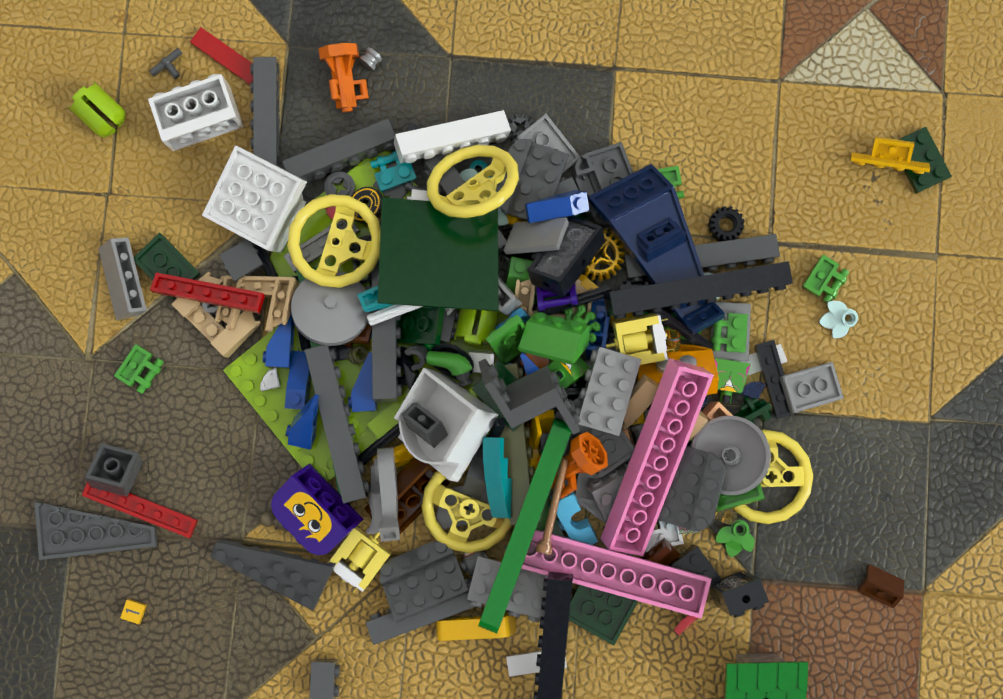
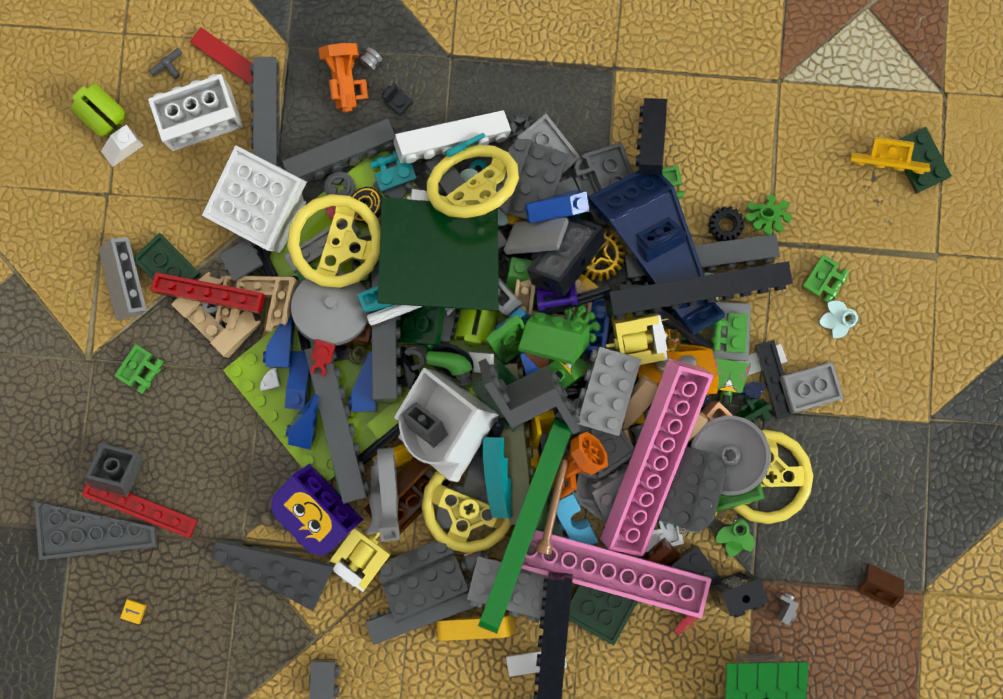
none -> white slope [101,125,144,167]
none -> red plate [310,339,336,376]
none -> black bracket [382,83,413,116]
none -> teal piece [445,133,486,157]
none -> black brick [636,98,667,175]
none -> bright green animal [745,195,792,235]
none -> light grey bracket [776,592,799,625]

